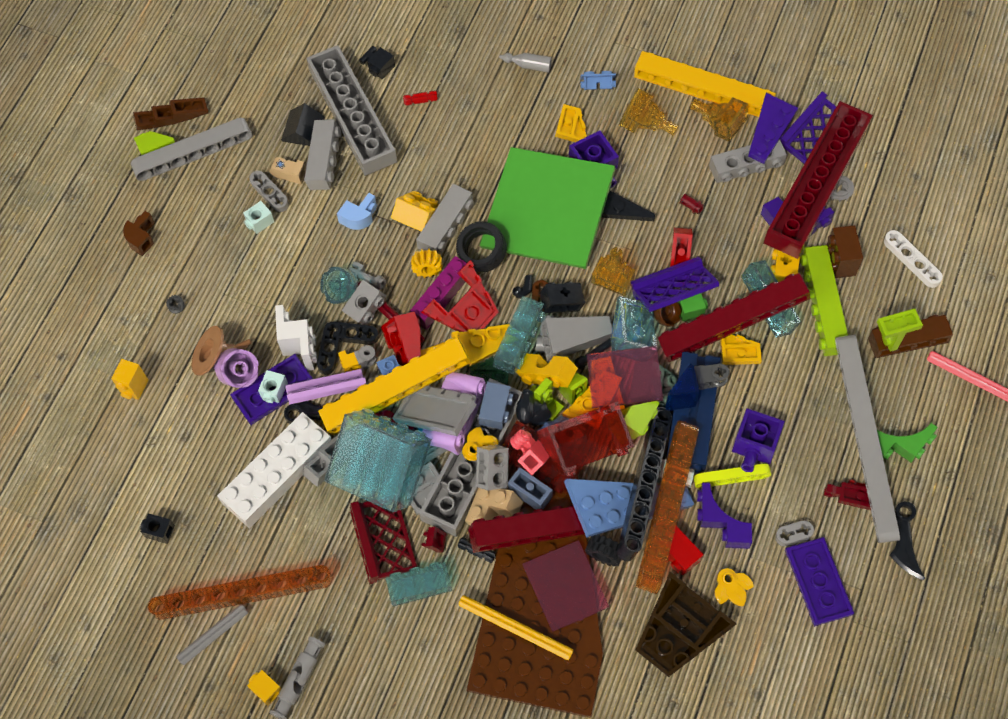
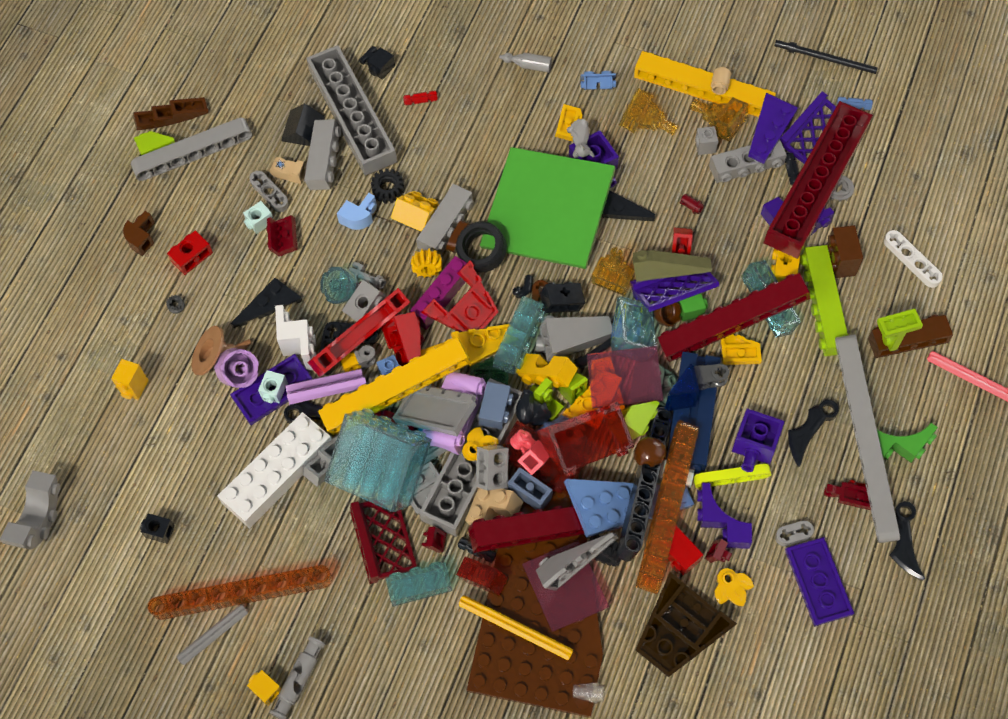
none -> light grey brick [0,471,61,550]
none -> red brick [167,230,213,275]
none -> black wing [230,278,302,329]
none -> dark red bracket [266,215,298,257]
none -> red arch [307,288,411,377]
none -> black tyre [371,168,404,204]
none -> reddish brown beam [446,220,469,253]
none -> clear red piece [456,556,508,596]
none -> light grey wedge [536,533,619,591]
none -> light grey animal [566,119,595,158]
none -> clear cone [573,682,605,704]
none -> olive wedge [633,250,712,282]
none -> reddish brown hair [633,437,666,467]
none -> light grey brick [695,126,718,155]
none -> dark red tile [704,539,732,563]
none -> tan brick [711,67,731,95]
none -> black bar [774,40,878,74]
none -> black axle [785,152,799,186]
none -> black piece [788,400,839,467]
none -> medium blue axle [837,97,873,110]

